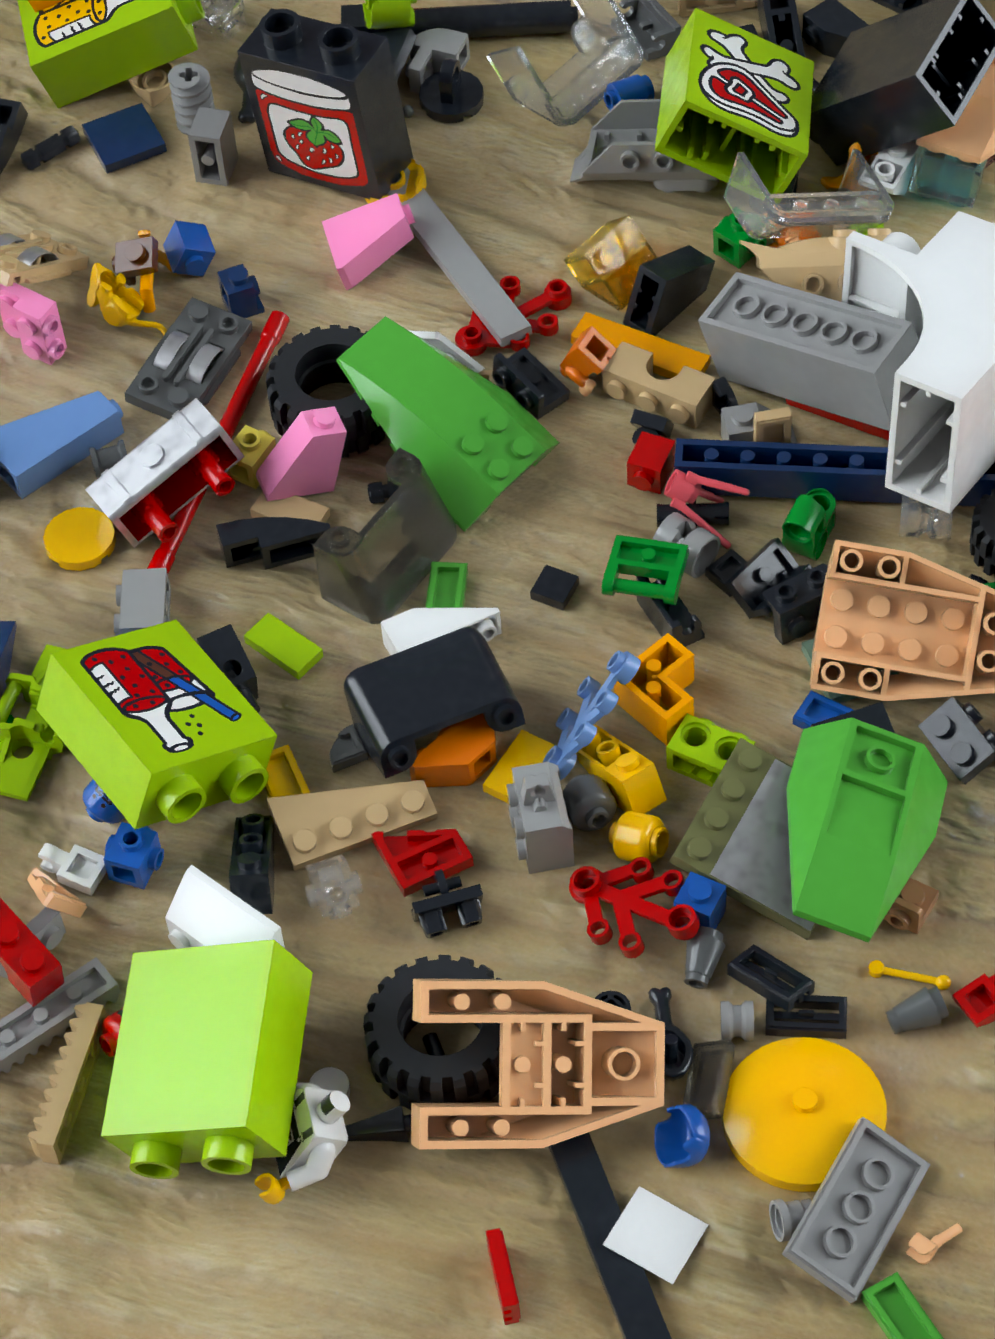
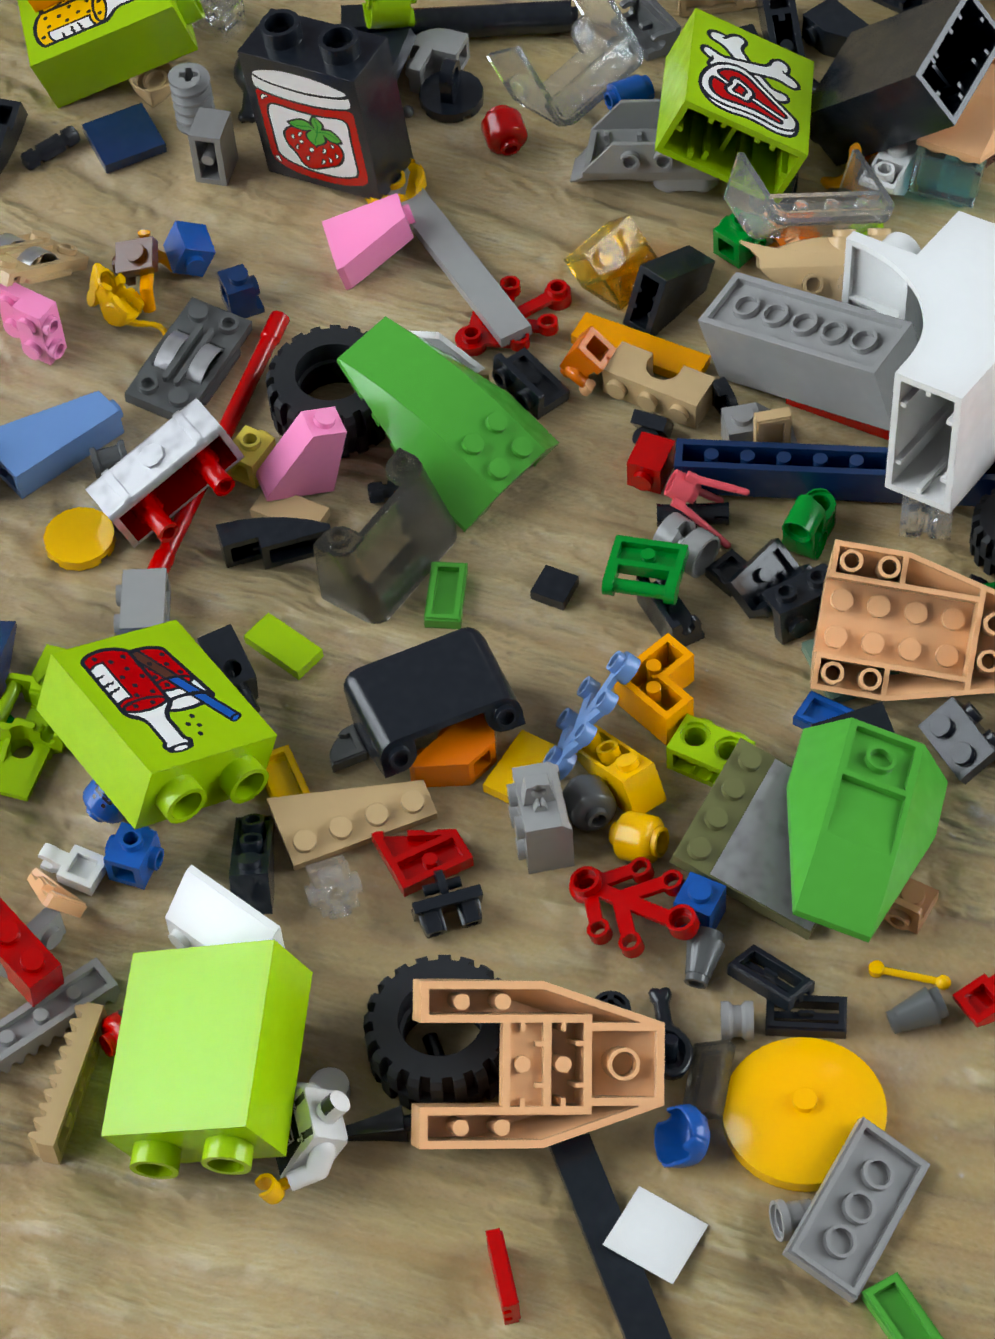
white slope [381,608,502,655] -> none
light nougat hand [906,1223,963,1265] -> none
none -> red head [481,105,528,156]

